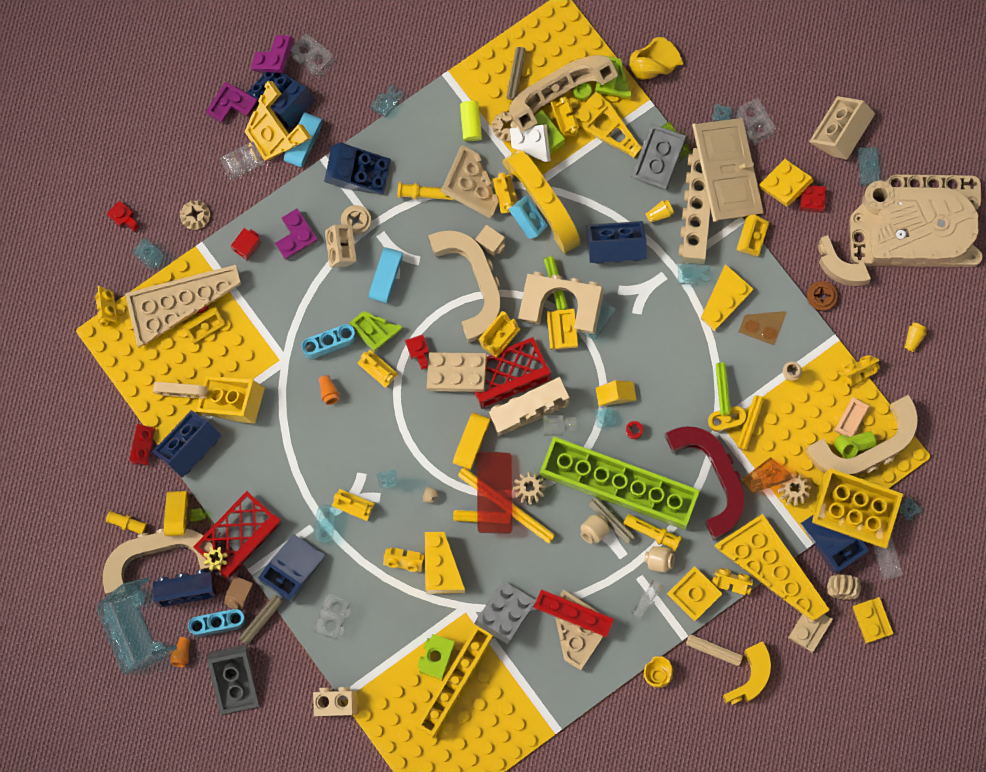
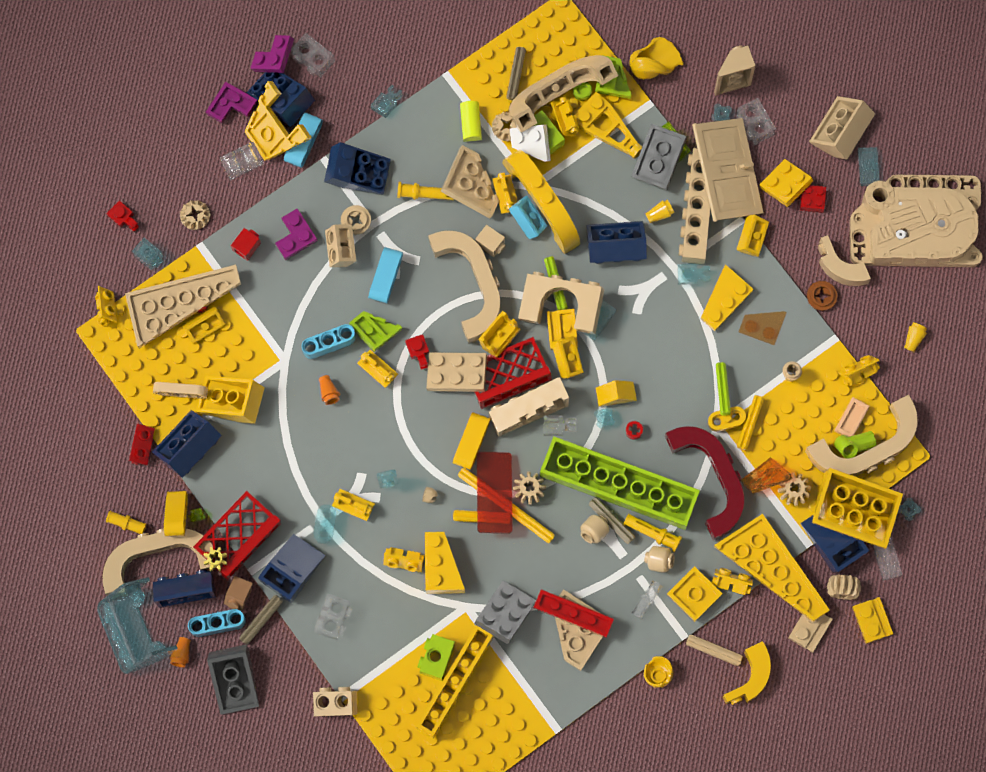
none -> yellow slope [552,336,584,378]
none -> tan slope [714,46,755,96]

